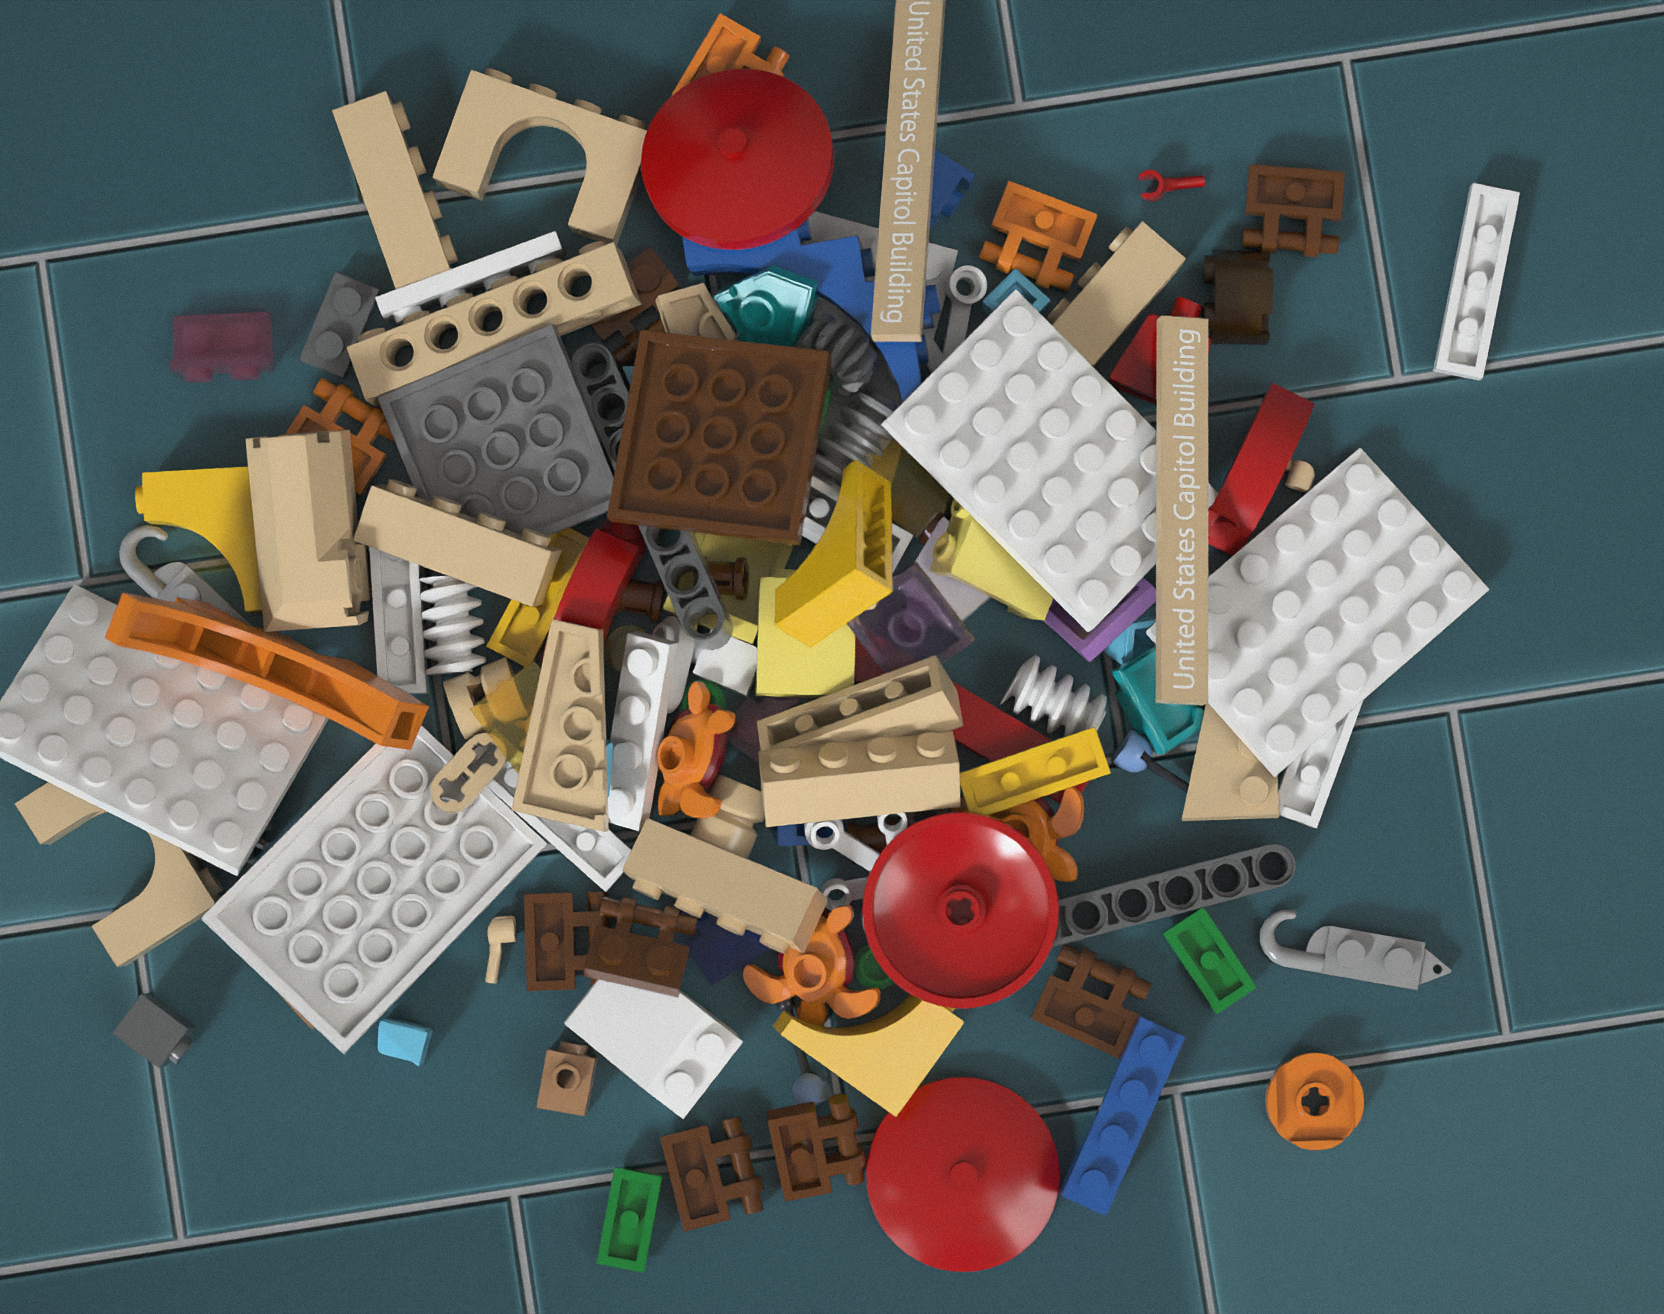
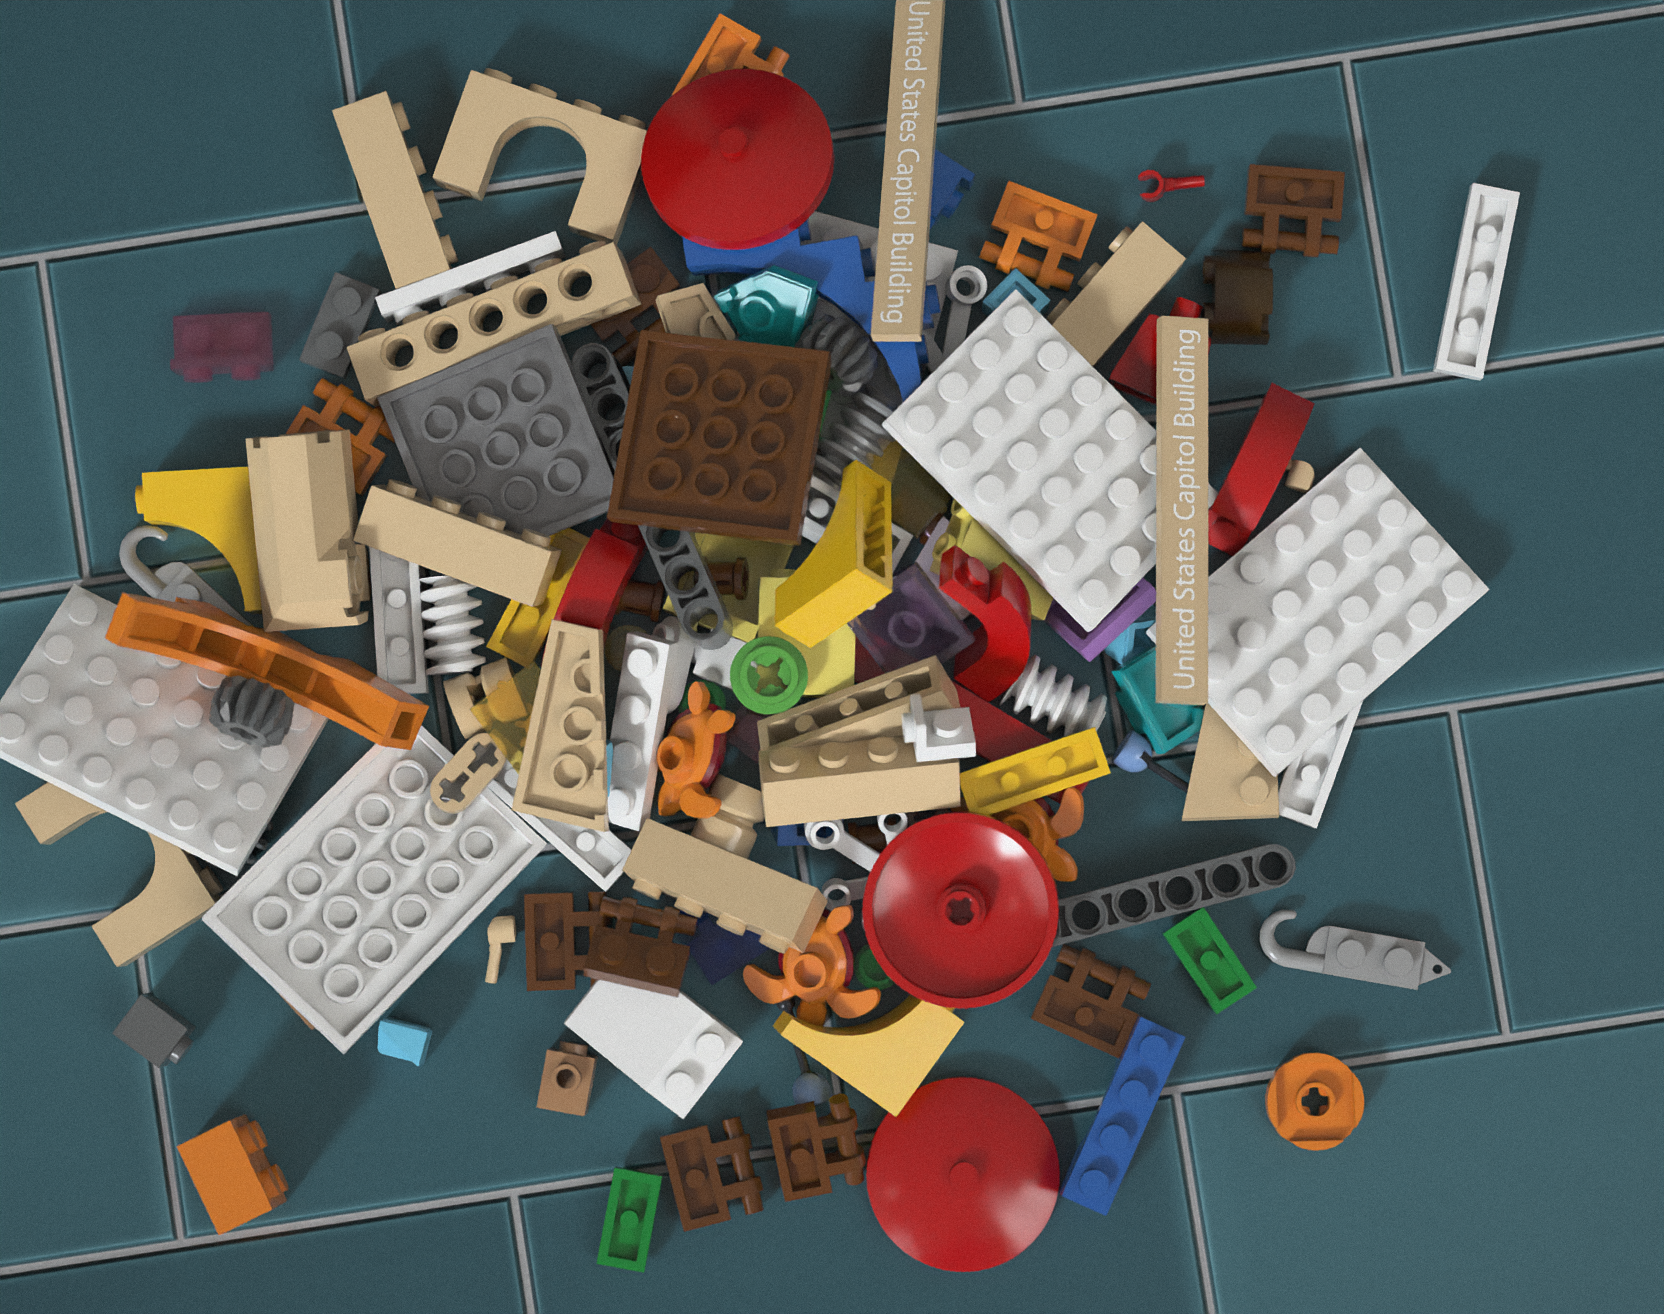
none -> orange brick [177,1114,289,1235]
none -> dark grey gear [209,675,295,748]
none -> bright green gear [730,636,808,715]
none -> white bracket [902,693,976,762]
none -> red arch [939,545,1032,702]

